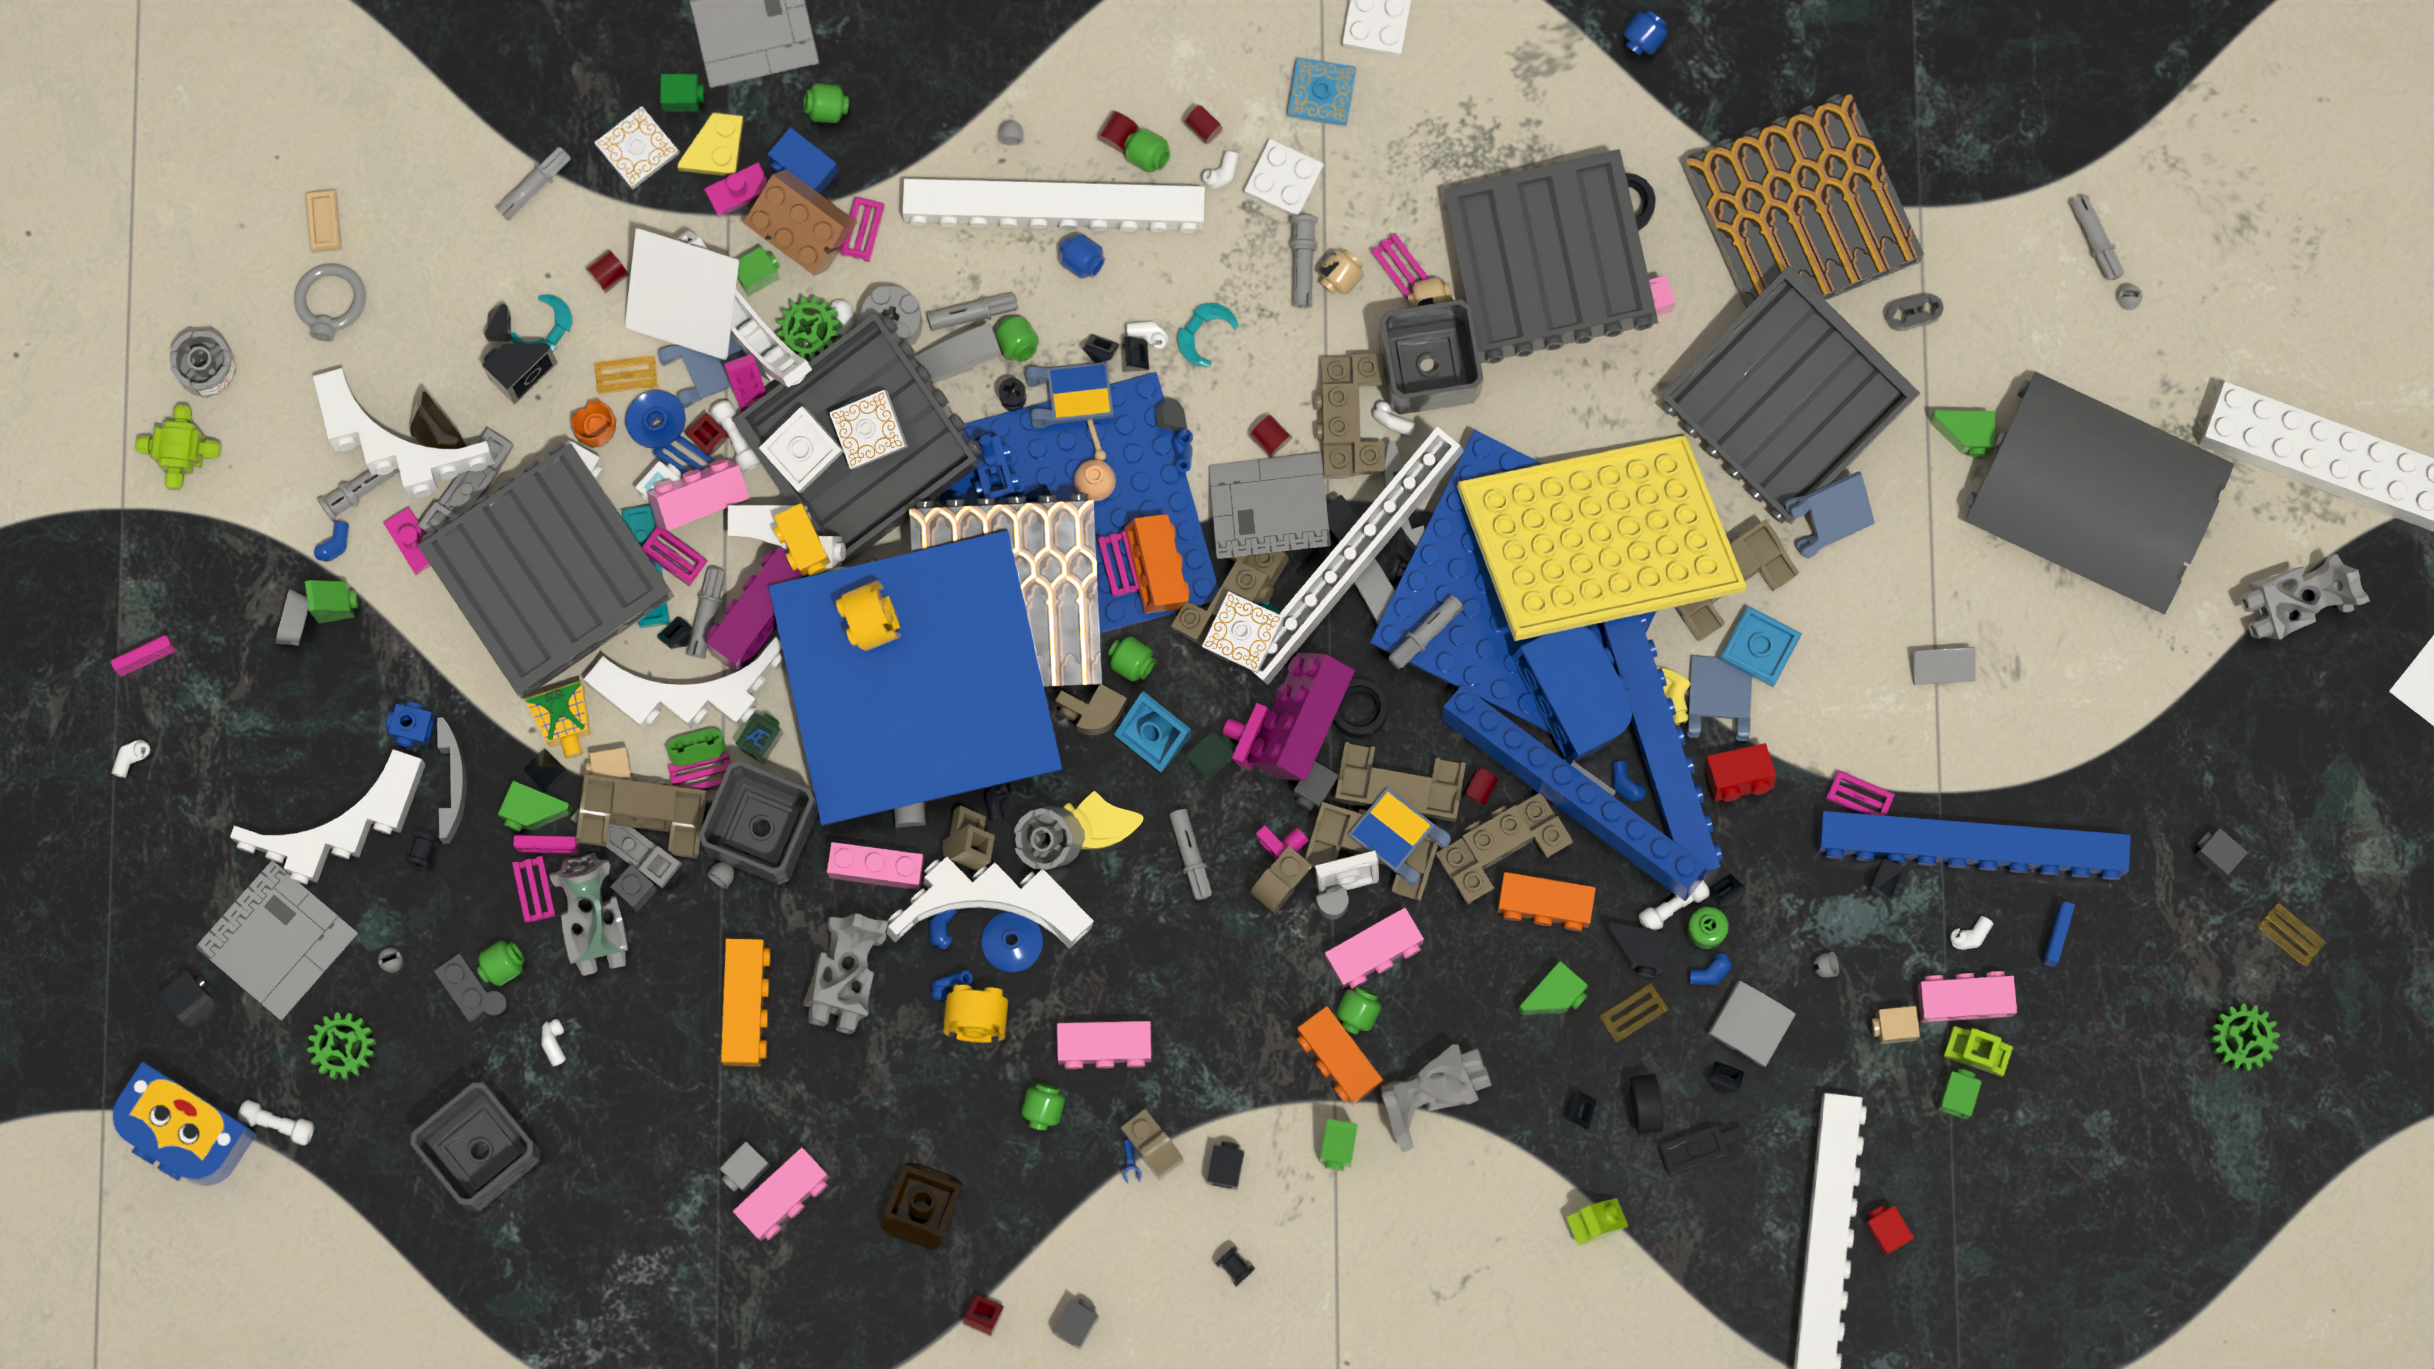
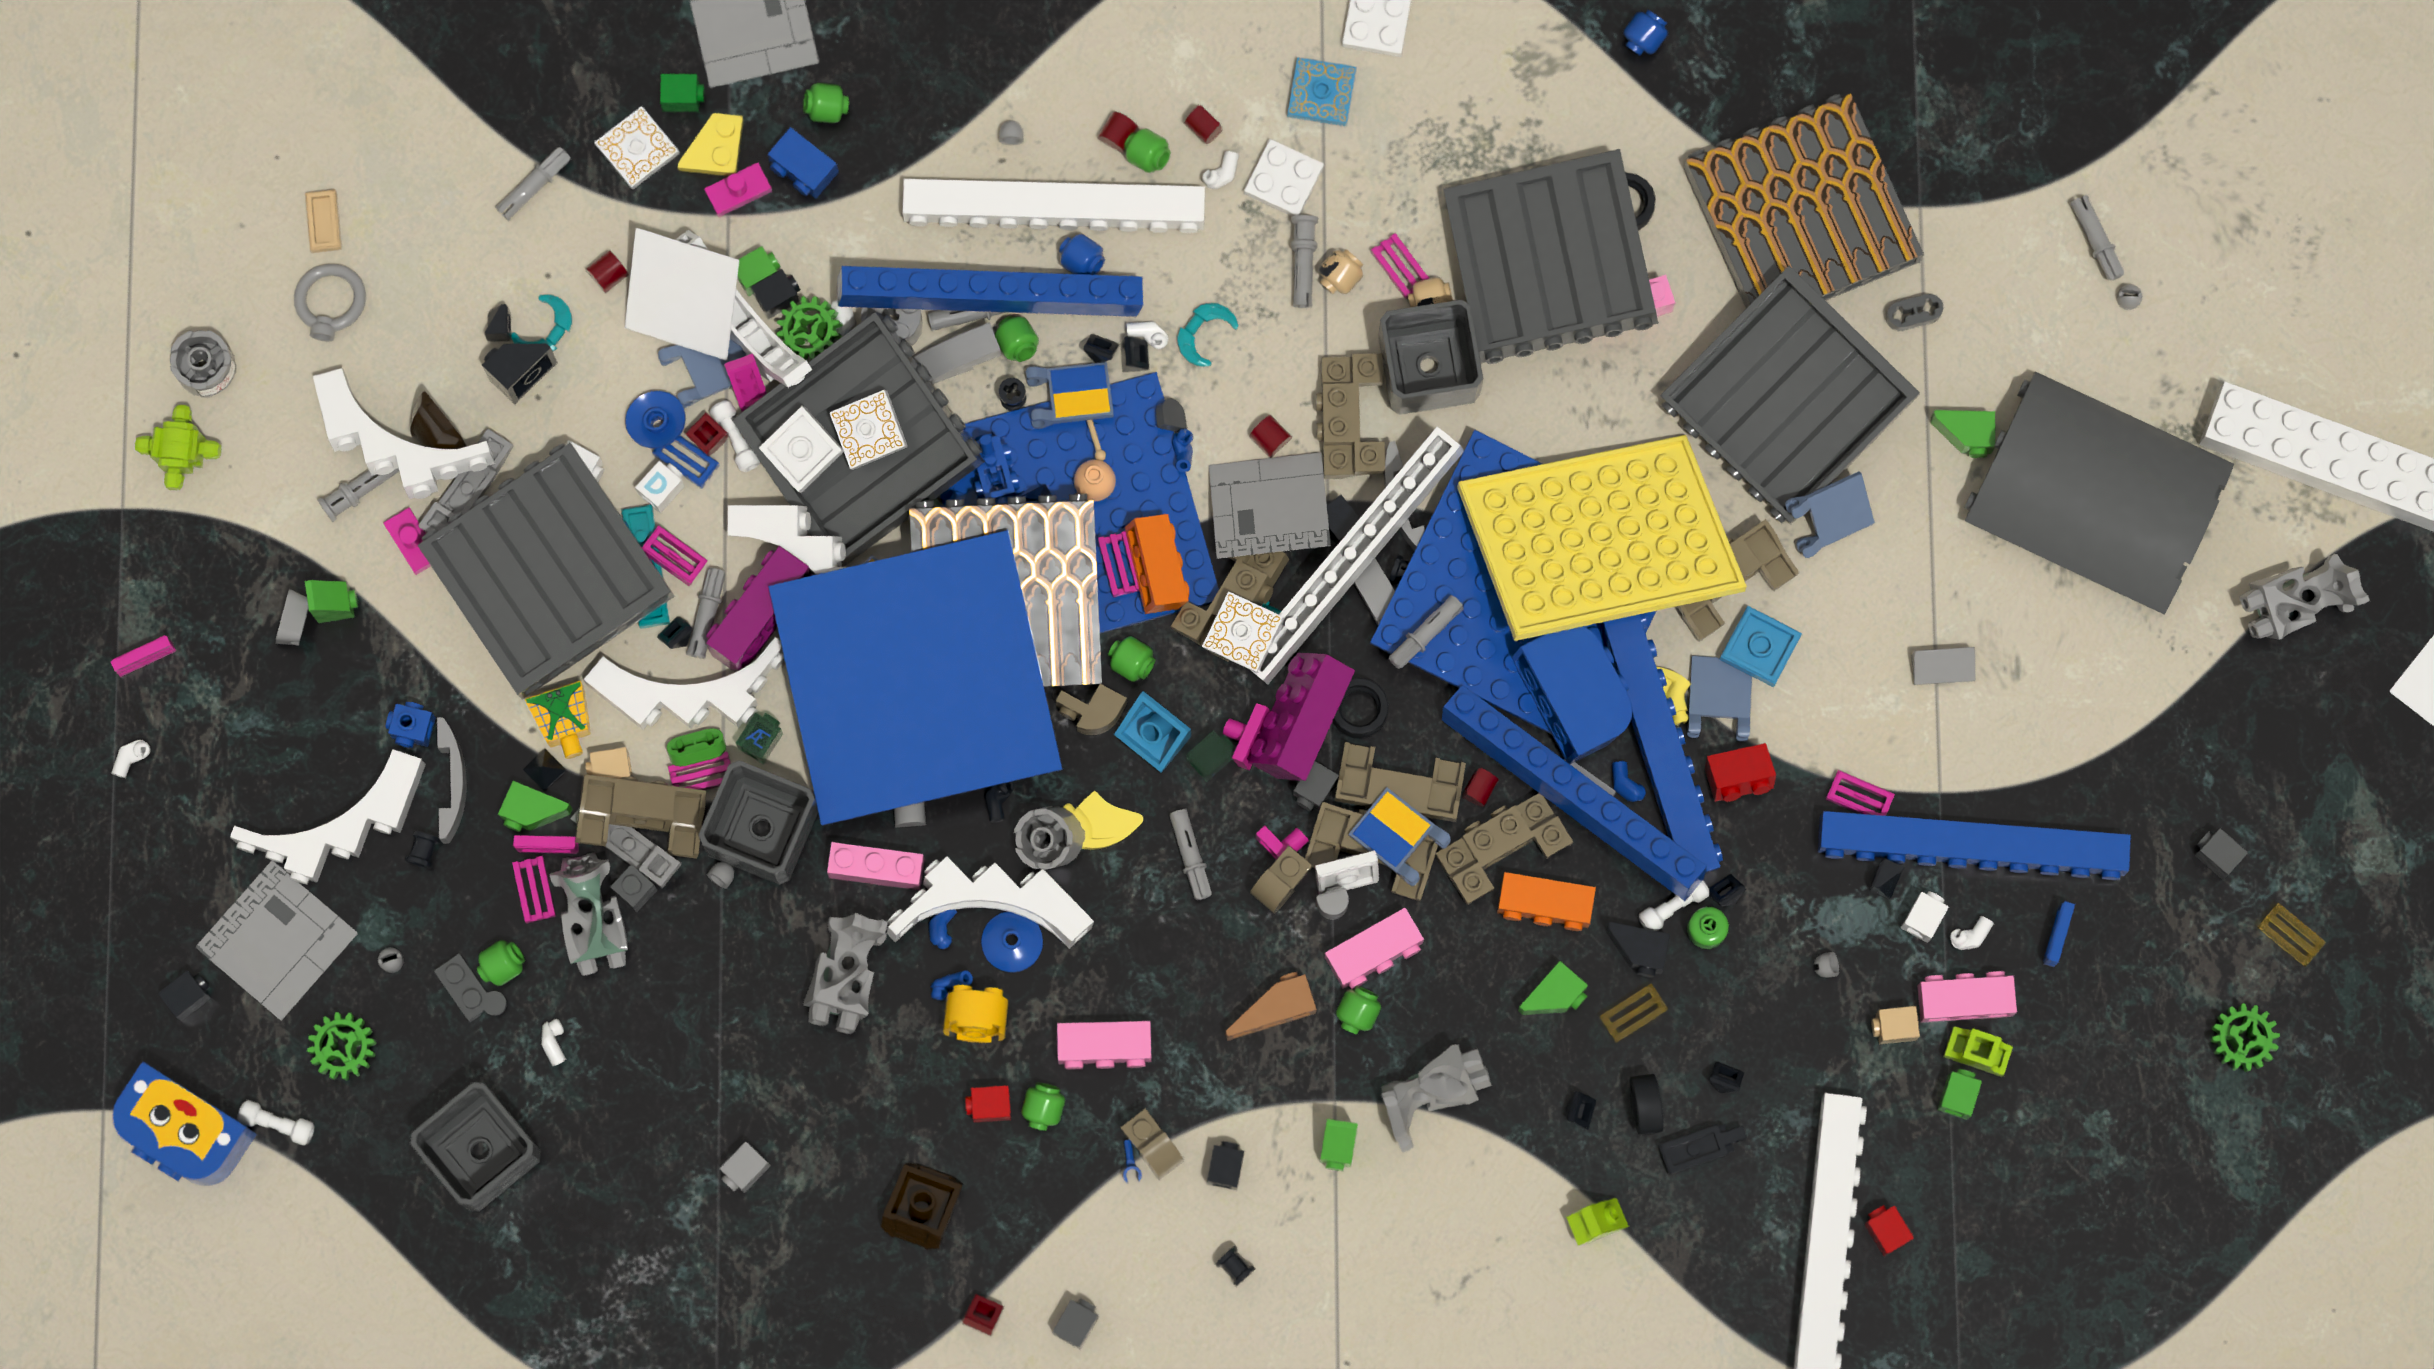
blue arm [314,522,349,562] -> none
orange hair [572,398,617,448] -> none
clear yellow tile [594,356,658,394] -> none
bright pink brick [647,459,749,531] -> none
light orange brick [721,939,771,1067] -> none
bright pink brick [733,1148,829,1241] -> none
medium nougat piece [743,169,857,276] -> none
yellow brick [773,503,831,576] -> none
yellow brick [836,580,901,651] -> none
dark pink tile [840,196,885,262] -> none
dark tan brick [942,806,995,870] -> none
orange brick [1296,1006,1383,1106] -> none
white arm [1373,401,1415,436] -> none
blue arm [1689,953,1732,985] -> none
light grey slope [1708,981,1796,1067] -> none
none -> black brick [751,269,800,320]
none -> blue brick [837,266,1143,317]
none -> red brick [966,1086,1011,1123]
none -> medium nougat slope [1226,972,1316,1041]
none -> white brick [1901,892,1949,943]

